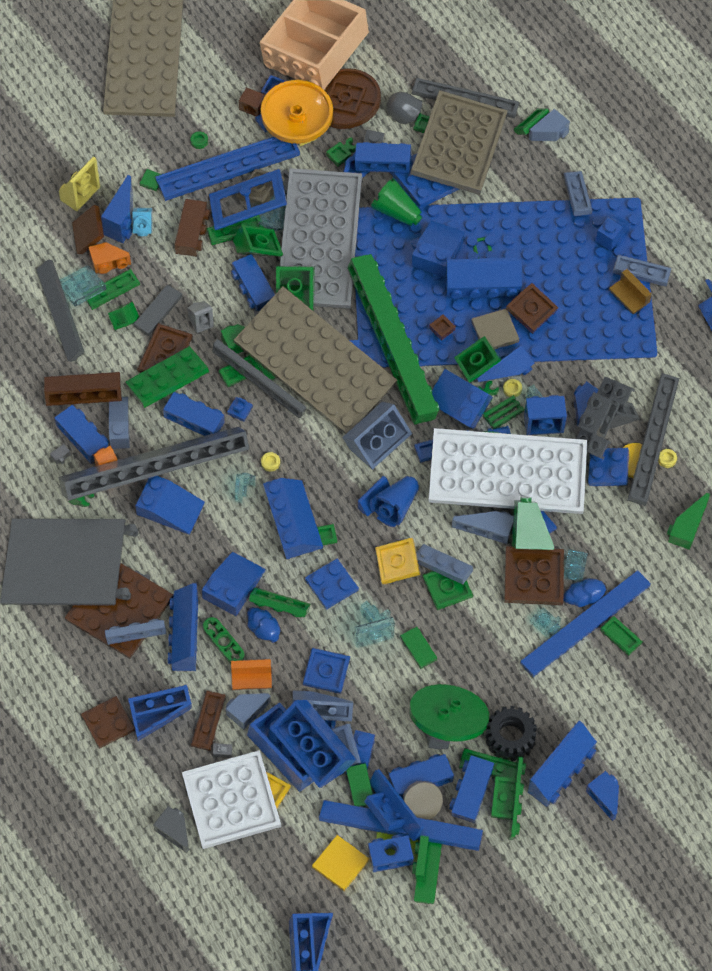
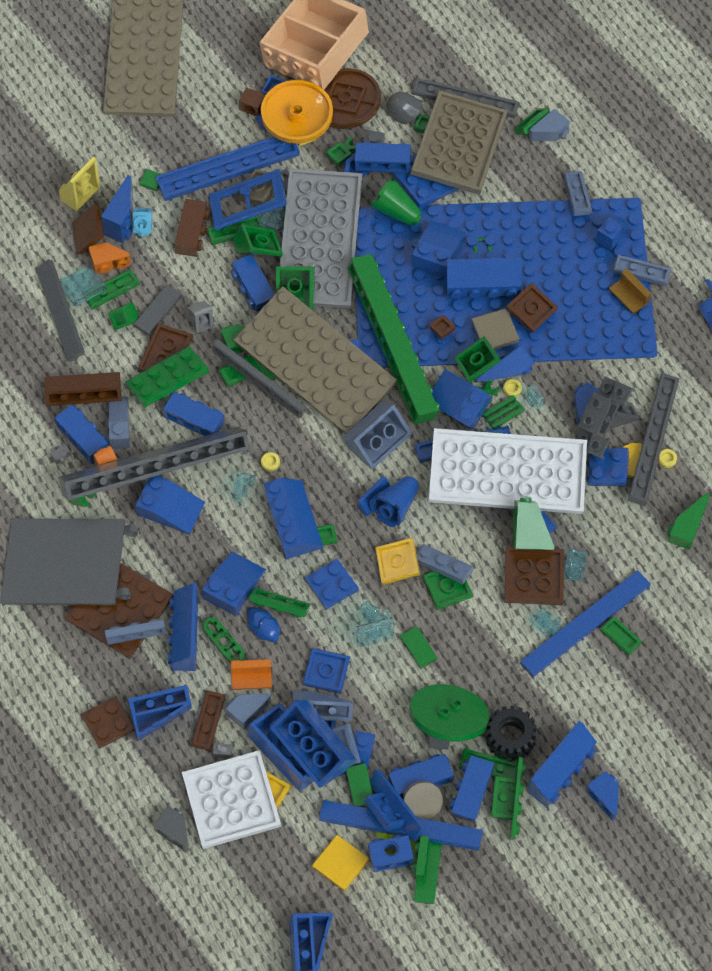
green tile [190,131,208,149] -> none
blue tile [227,397,253,422] -> none
sand blue slope [452,511,514,544] -> none
blue brick [524,395,567,435] -> none
blue arm [563,578,606,607] -> none

